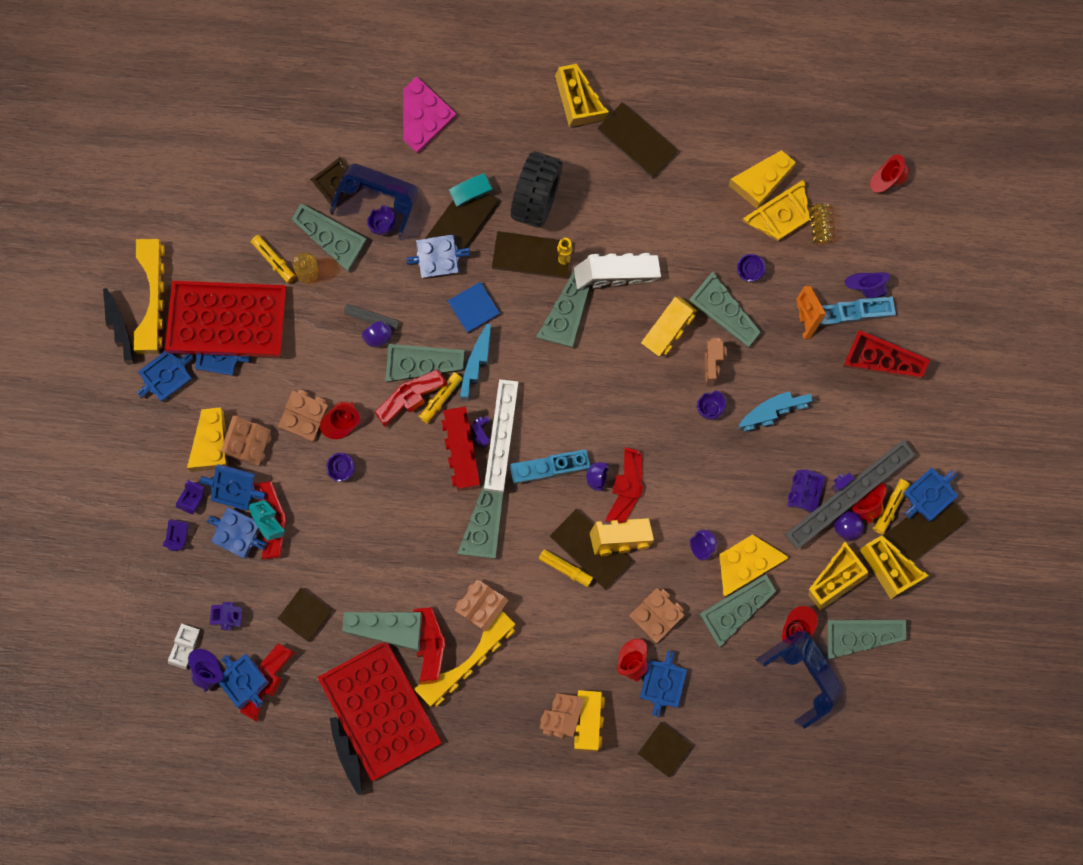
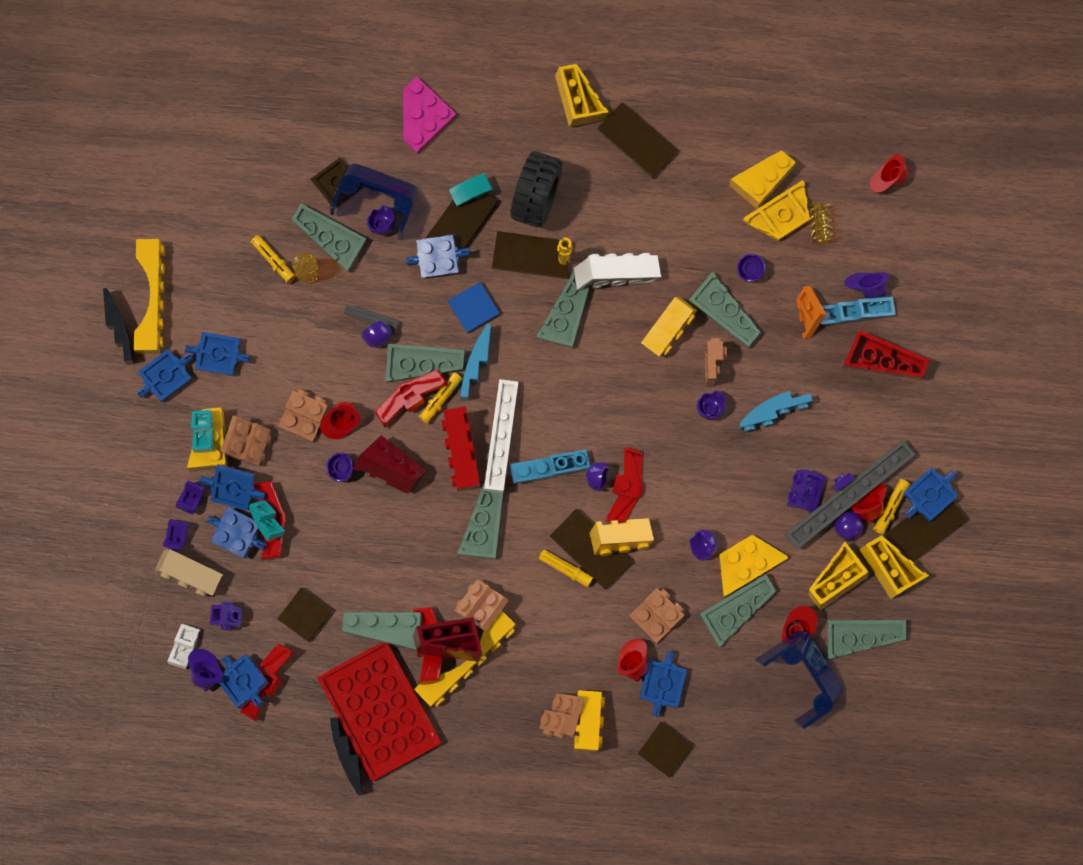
red plate [165,280,287,358] -> none
dark purple bracket [471,416,490,449] -> none
none -> tan wedge [154,549,223,597]
none -> teal slope [191,410,214,453]
none -> dark red wedge [353,435,426,494]
none -> dark red wedge [413,617,483,662]

